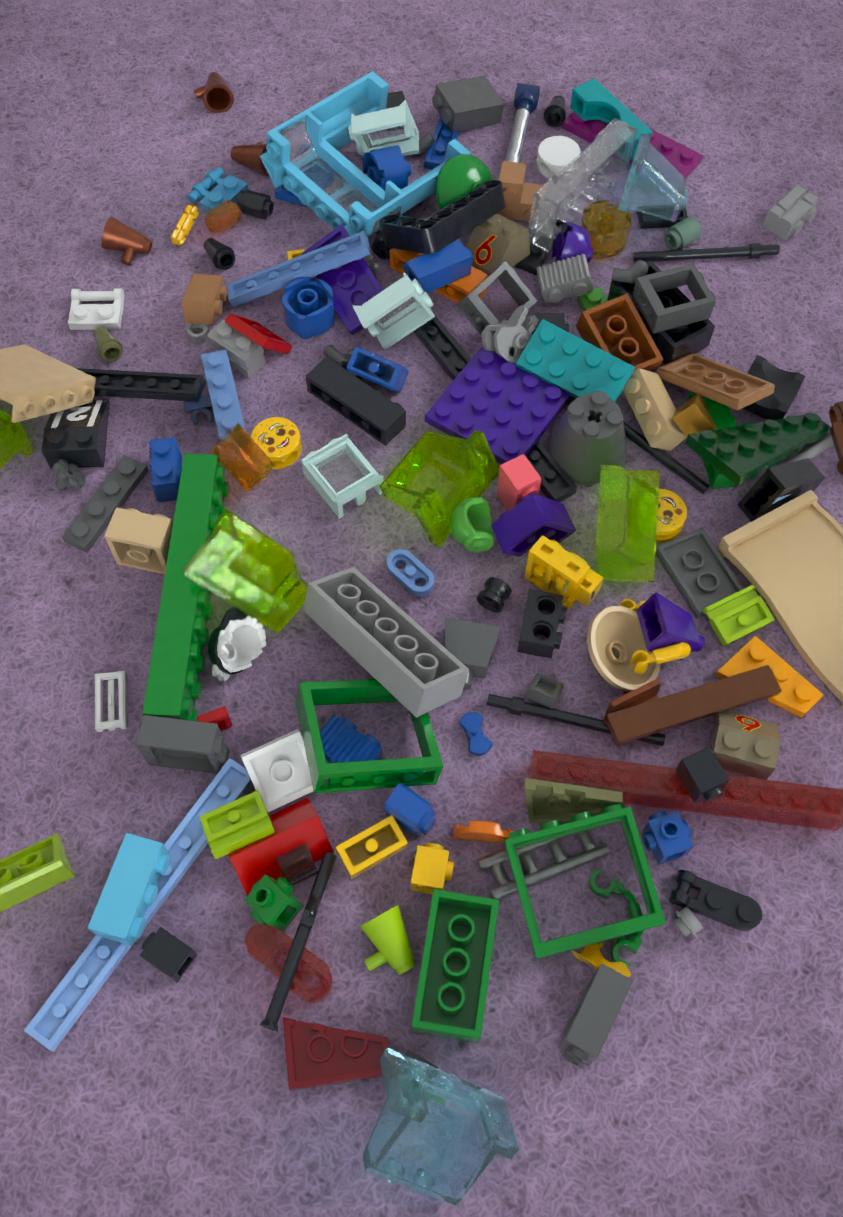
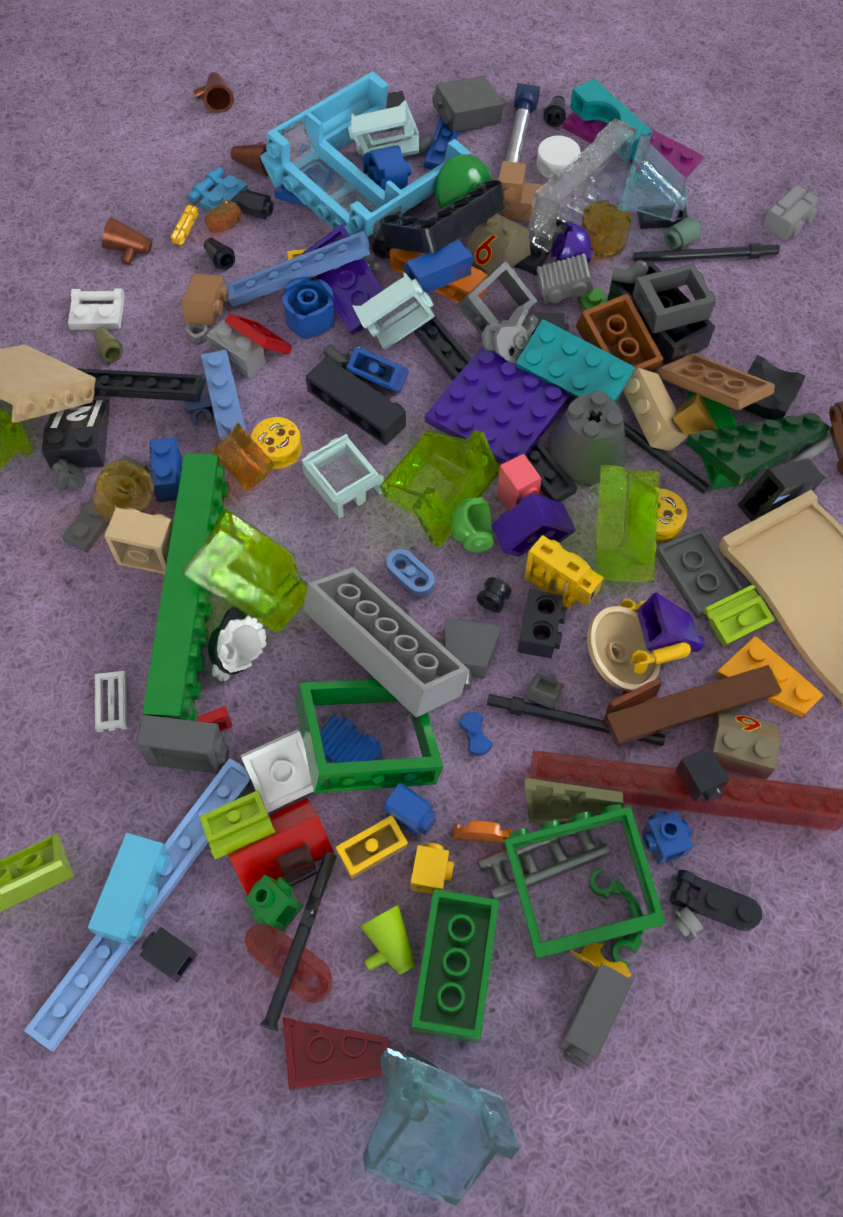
none -> clear yellow brick [92,460,154,523]

